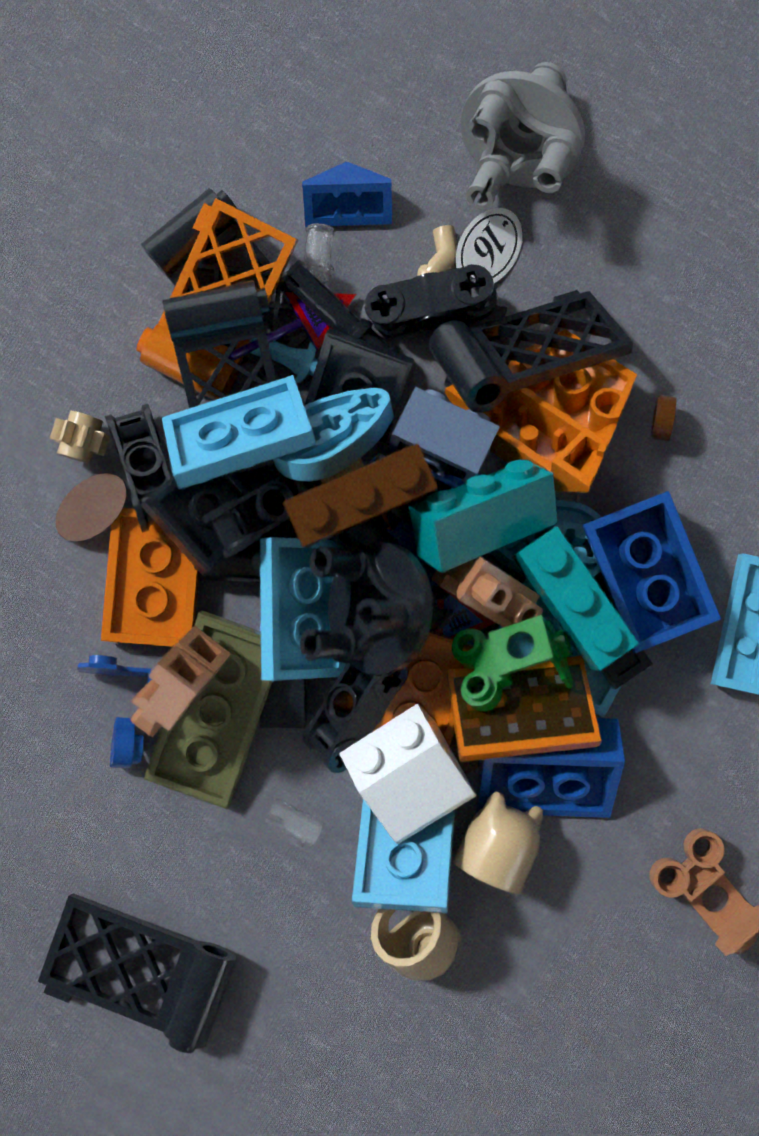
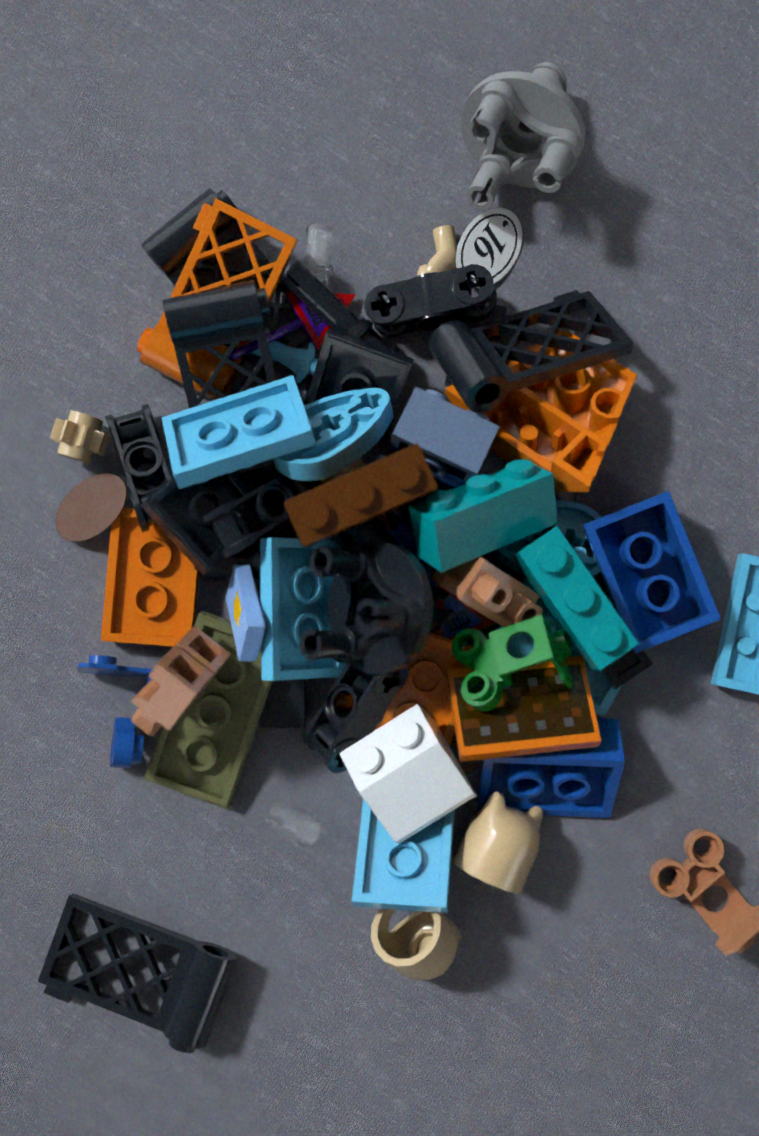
blue slope [302,161,392,227] -> none
reddish brown tile [651,395,677,441] -> none
none -> light blue tile [226,564,266,661]

